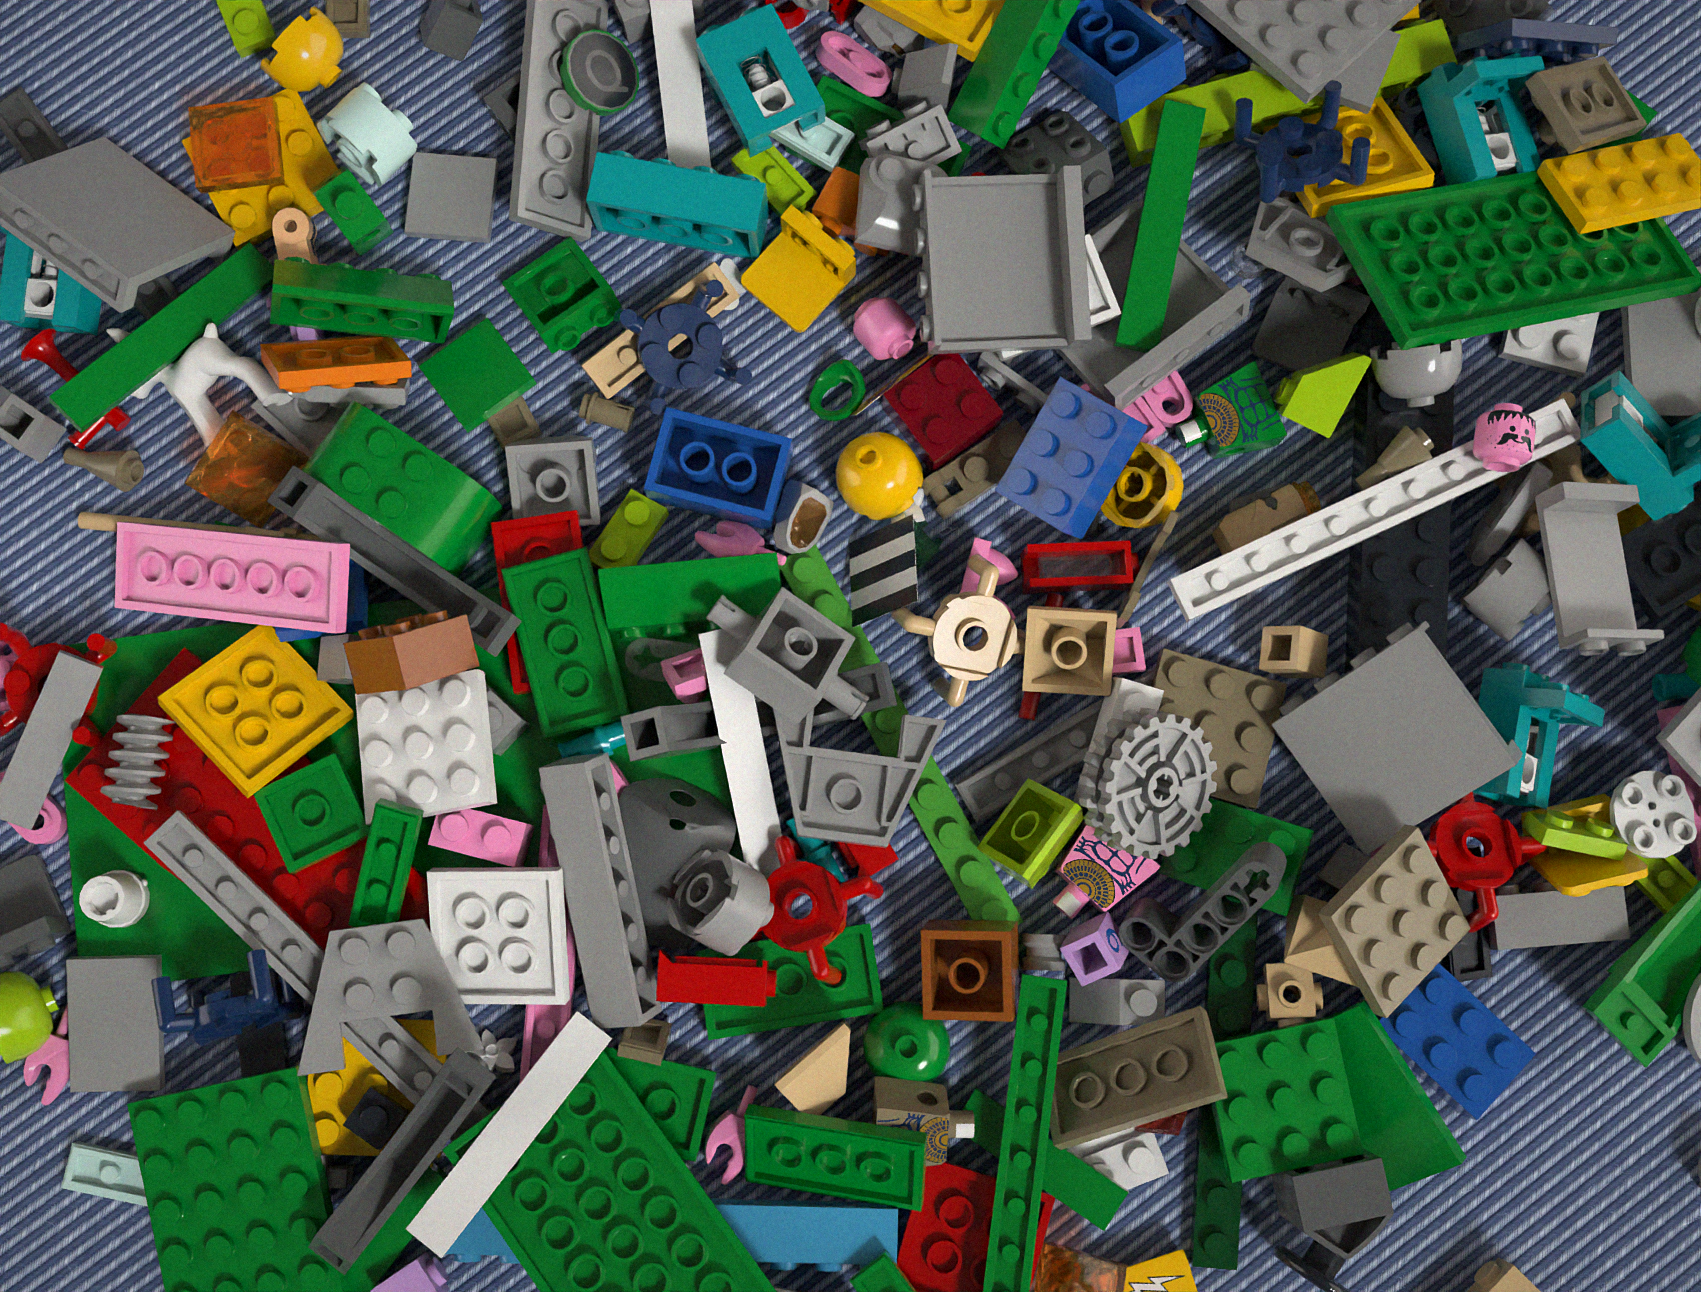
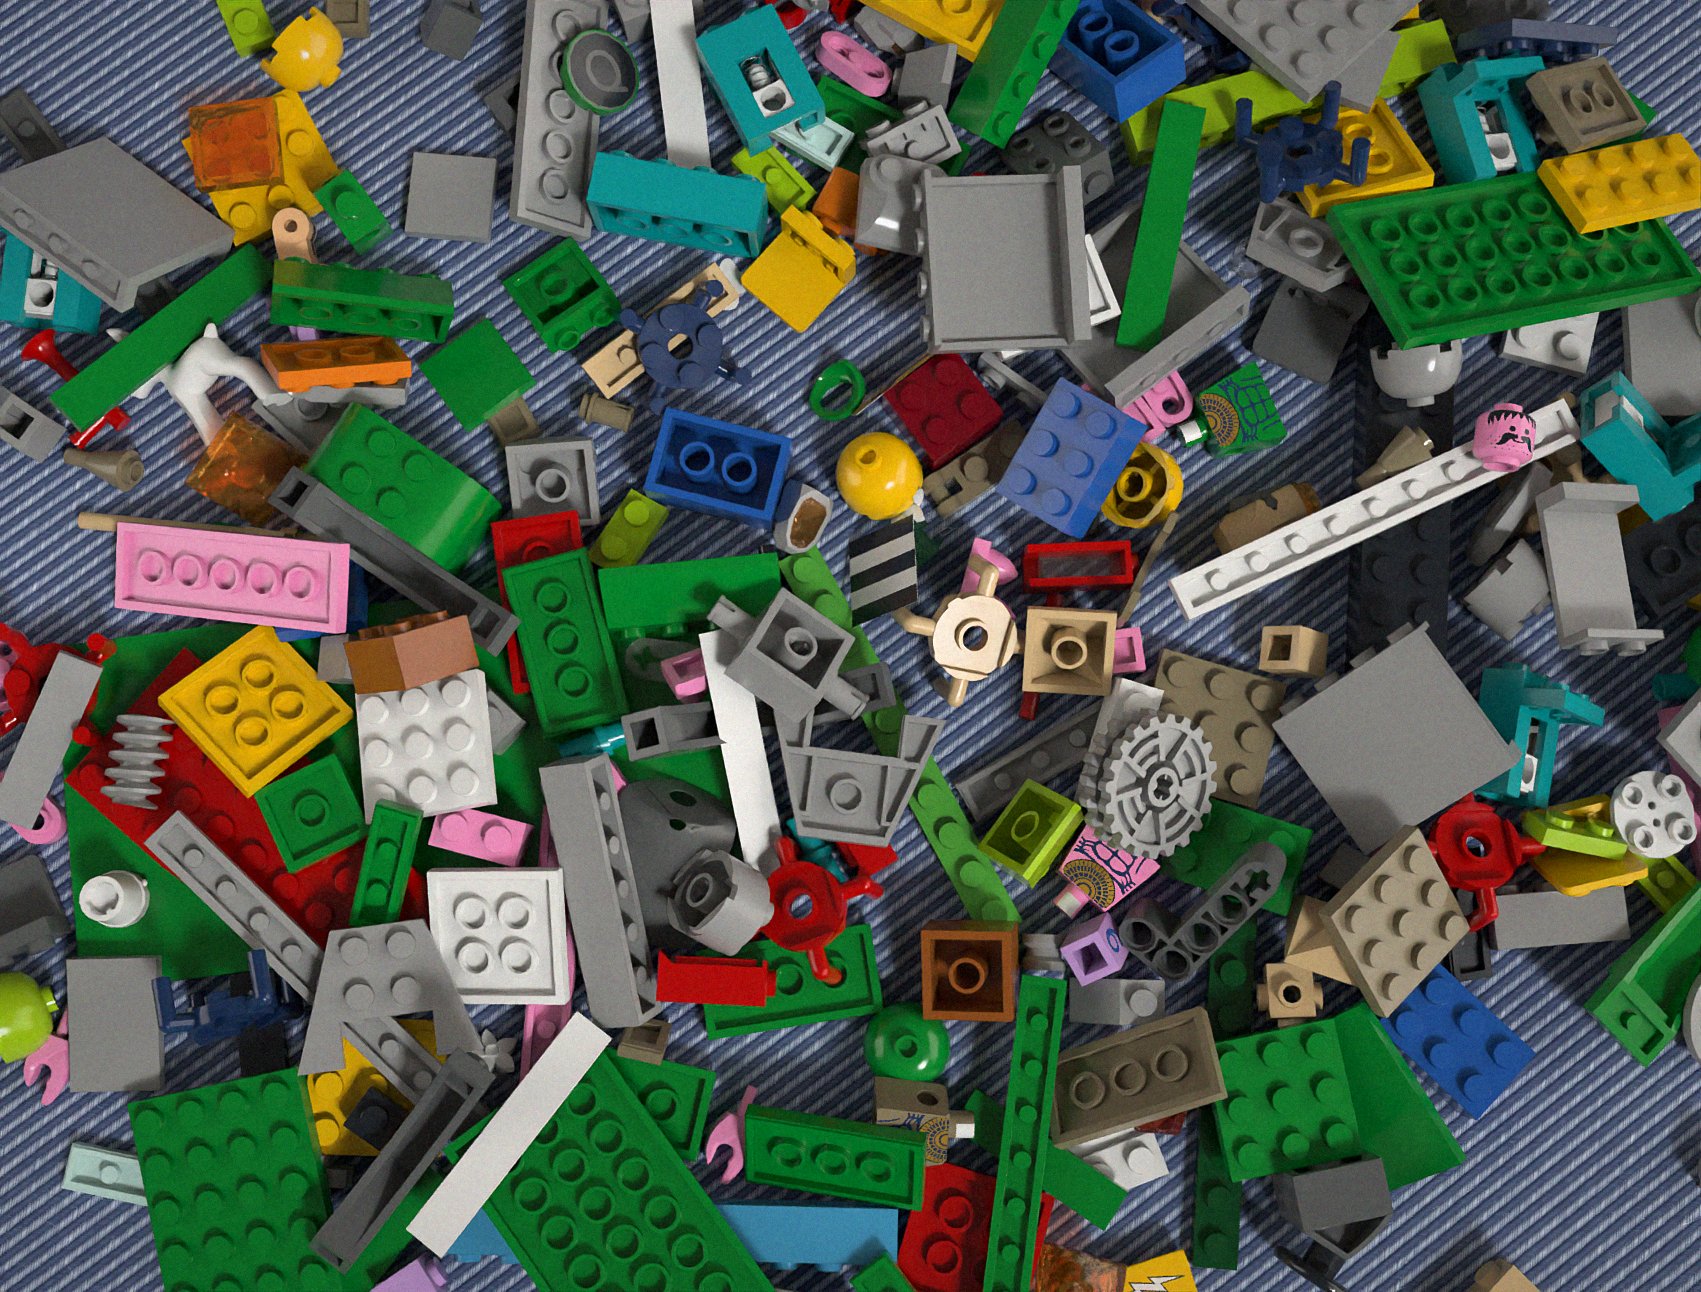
light aqua brick [317,82,418,187] -> none
bright pink hand [695,521,787,566] -> none
tan slope [775,1019,850,1115] -> none
bright pink head [853,297,916,360] -> none
lime slope [1272,352,1372,438] -> none
black piece [1390,87,1442,177] -> none

